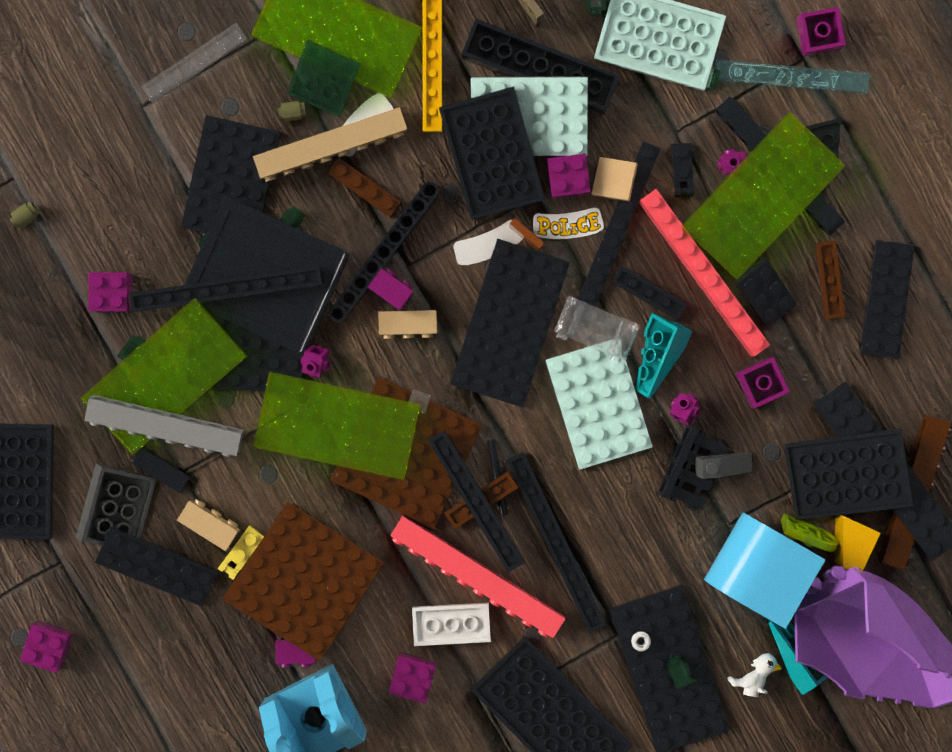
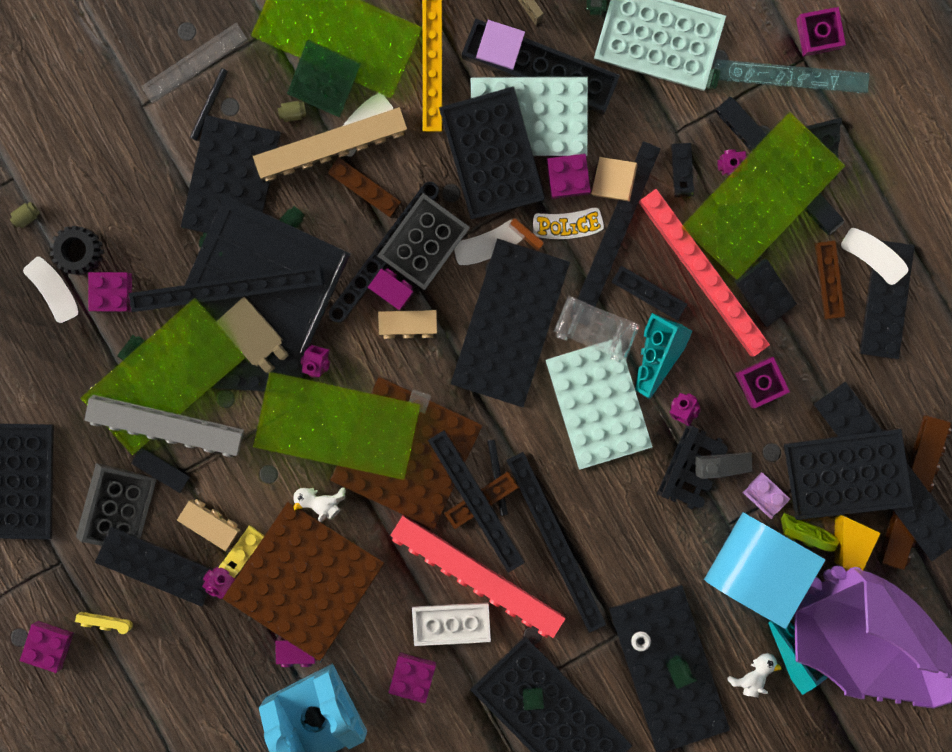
none -> white sticker [23,257,78,323]
none -> black tyre [50,226,104,275]
none -> light yellow plate [75,612,133,634]
none -> black bar [189,68,228,141]
none -> magenta brick [202,567,235,599]
none -> dark tan tile [216,296,289,373]
none -> white animal [294,488,346,523]
none -> dark grey slope [378,193,470,290]
none -> lavender tile [476,20,525,70]
none -> clear green plate [523,688,544,710]
none -> lavender plate [742,472,790,519]
none -> white sticker [841,228,908,285]

